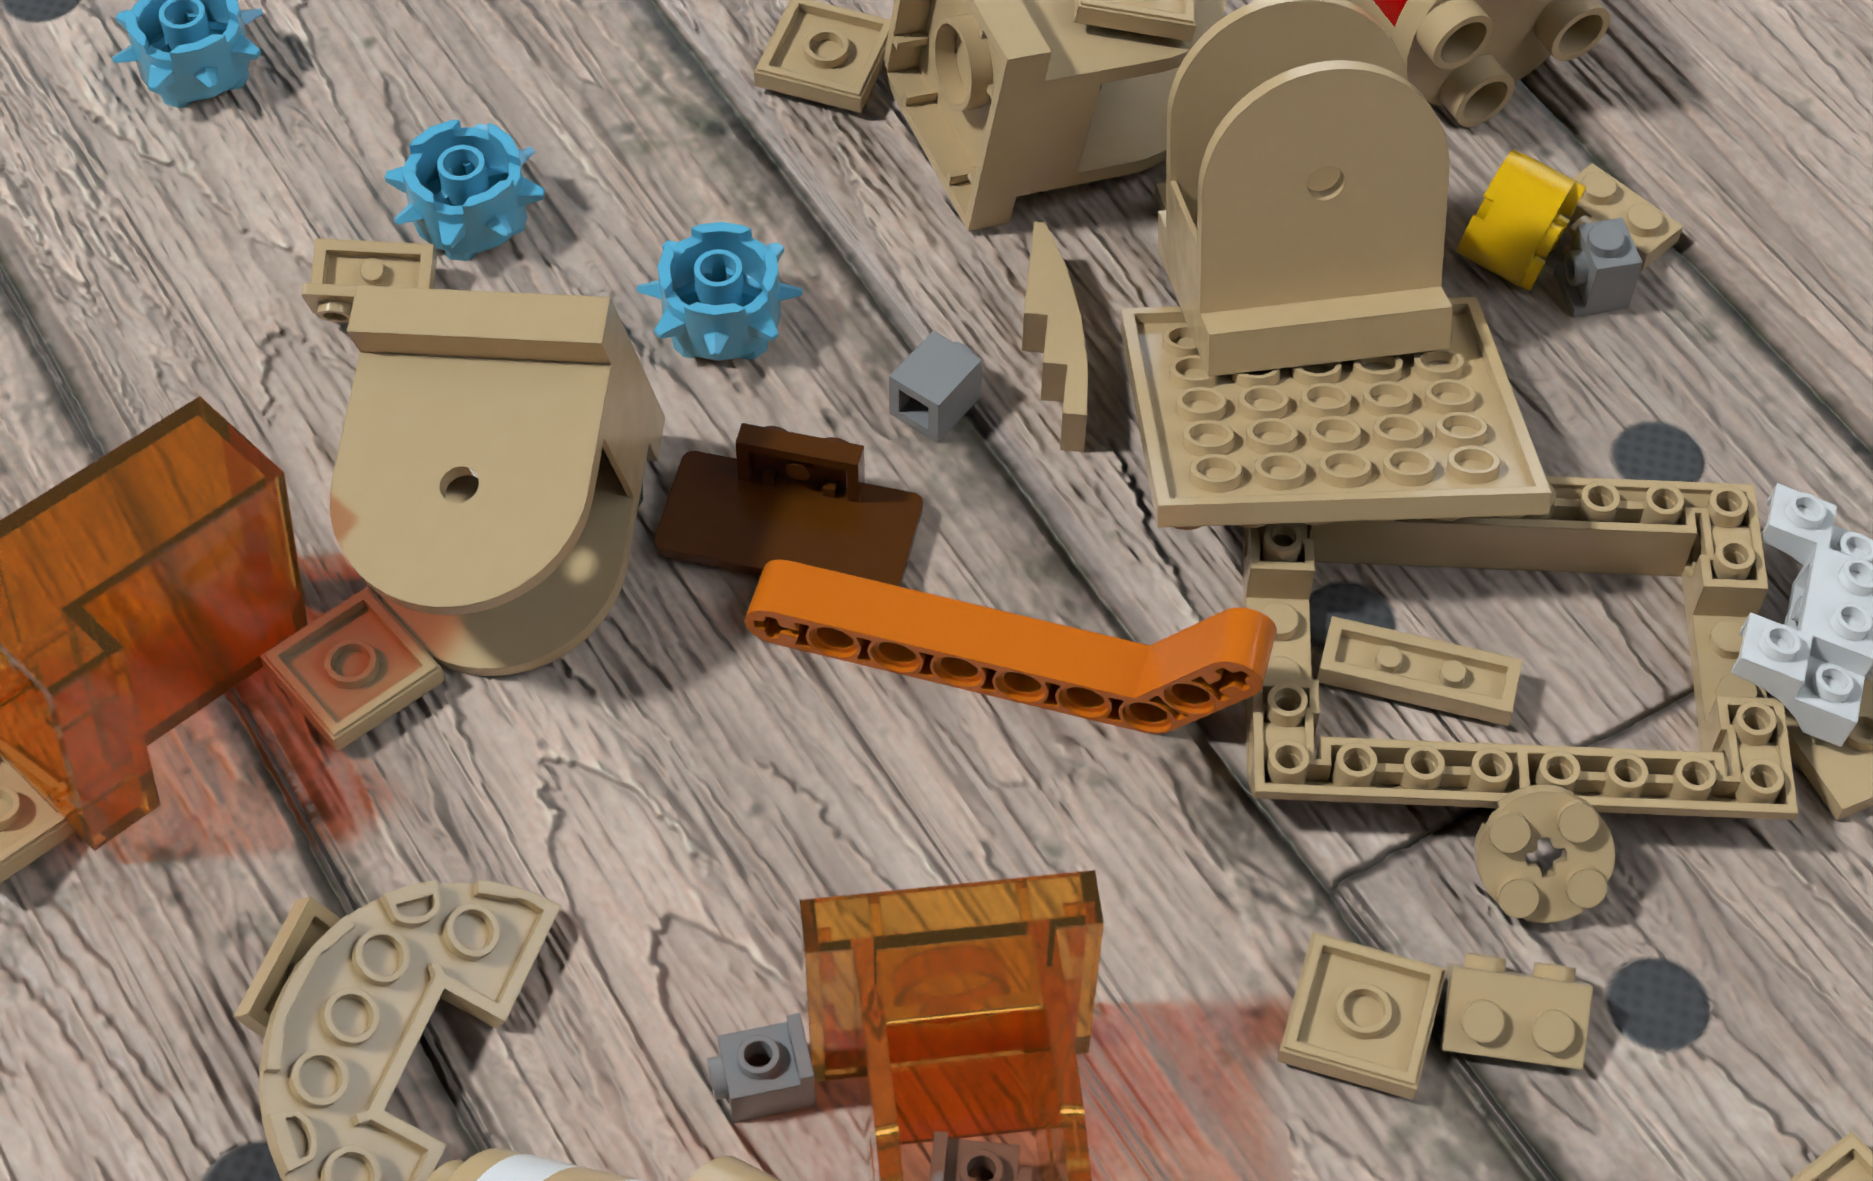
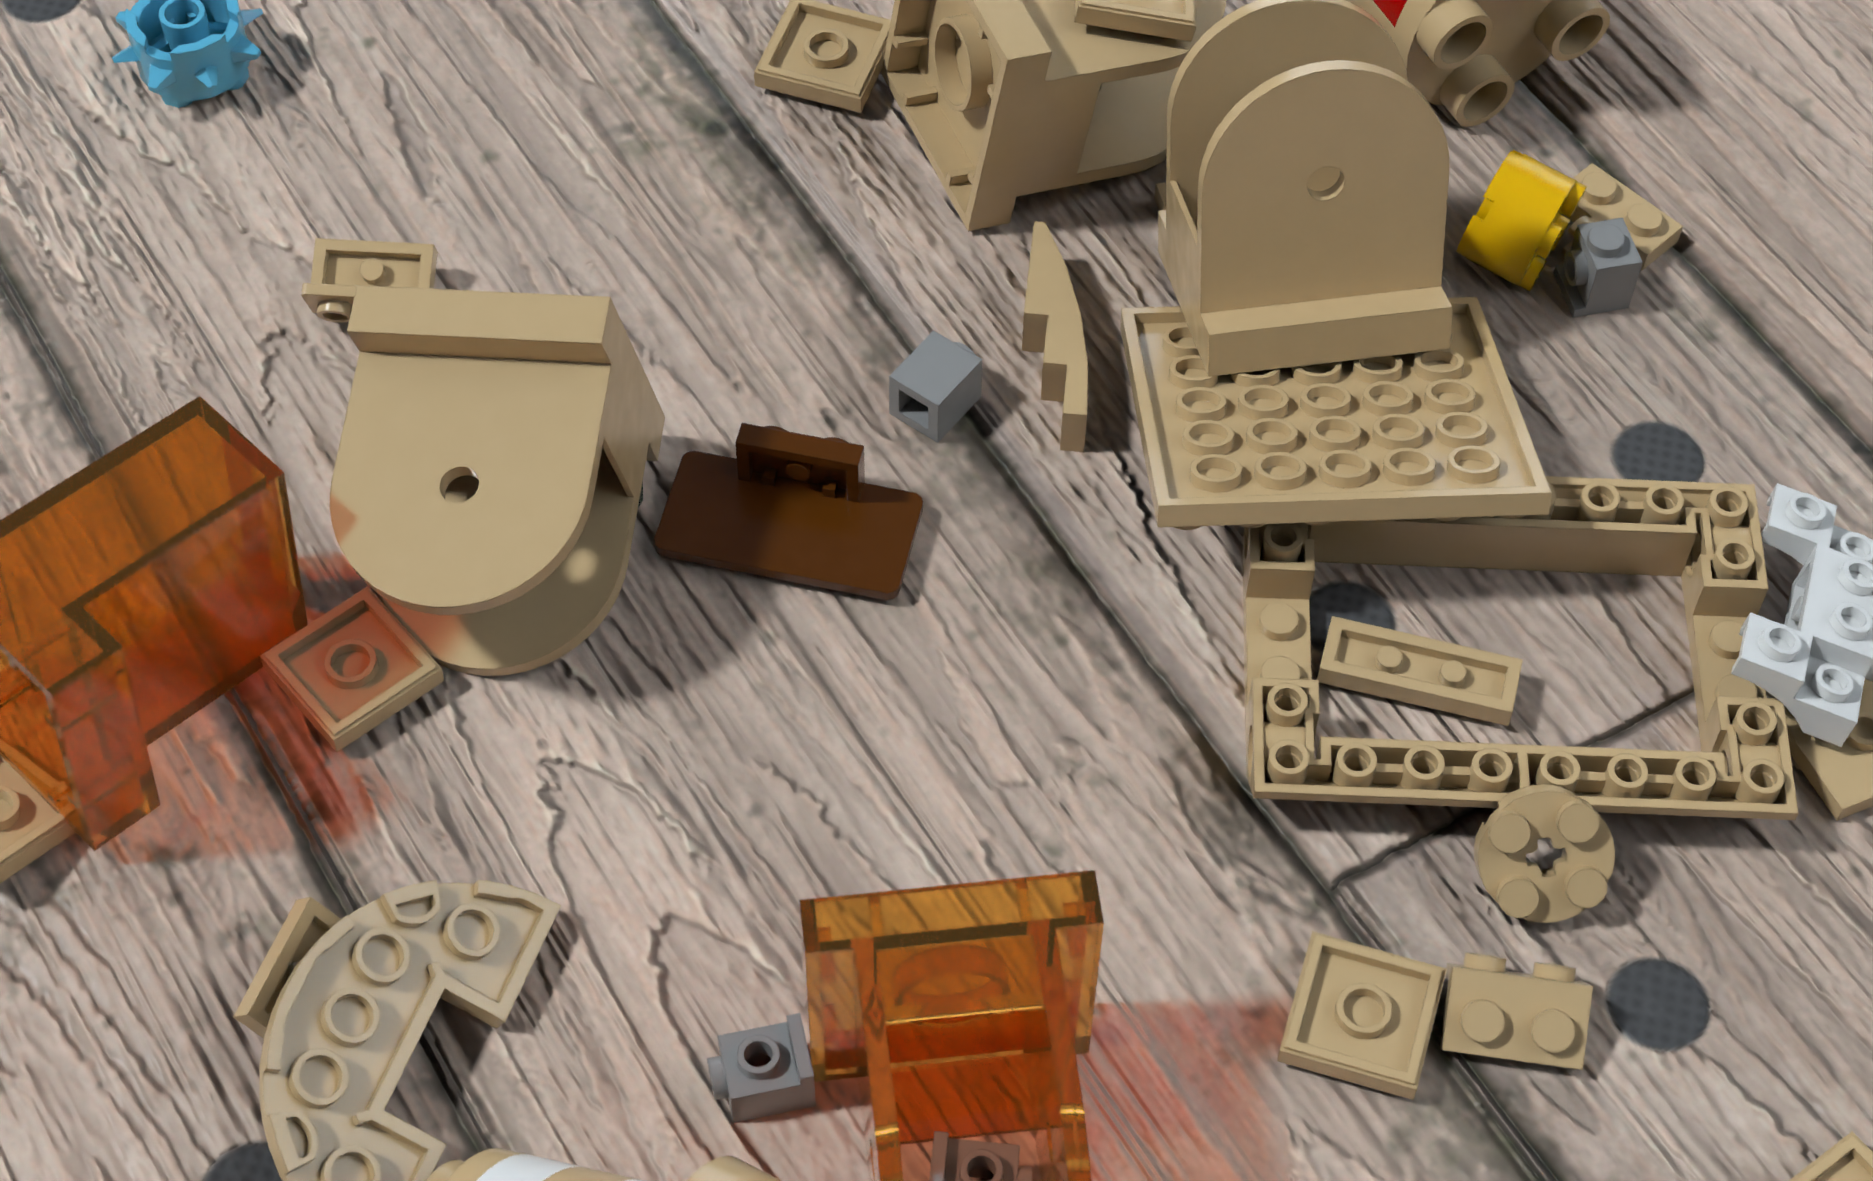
medium azure brick [385,120,545,261] -> none
medium azure brick [637,222,803,361] -> none
orange beam [744,559,1277,734] -> none

